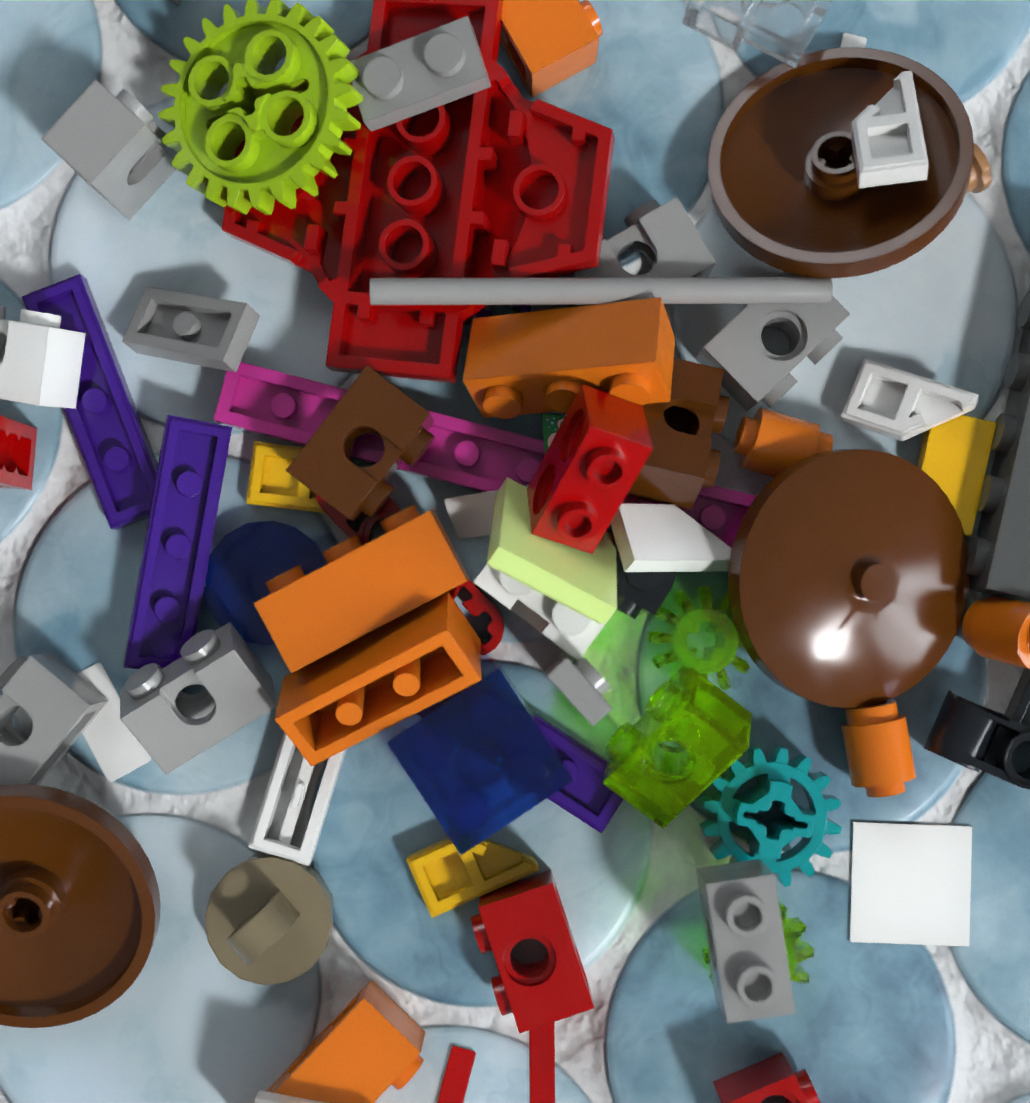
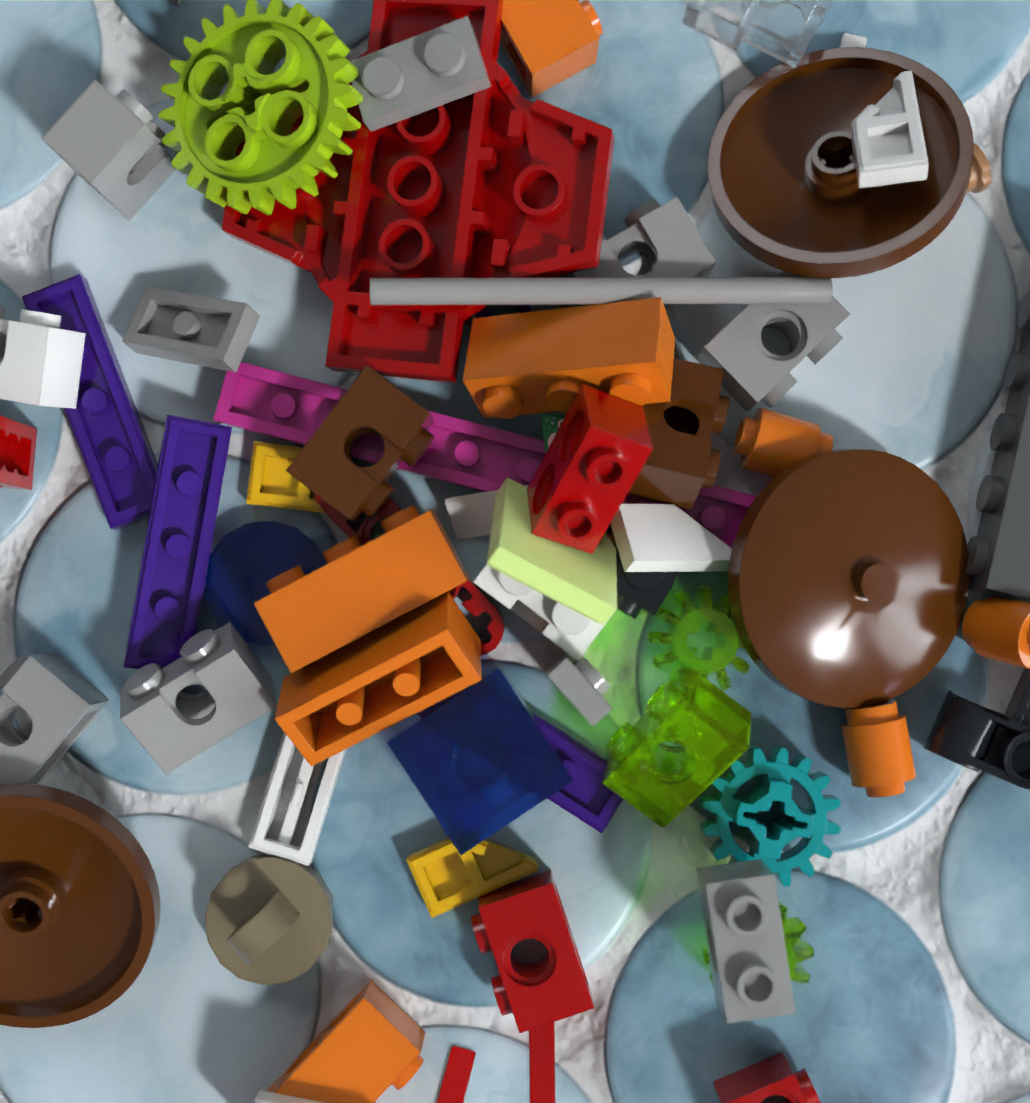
white sticker [78,663,151,782] -> none
white tile [841,359,979,441] -> none
white sticker [850,822,972,946] -> none
yellow tile [916,415,997,537] -> none

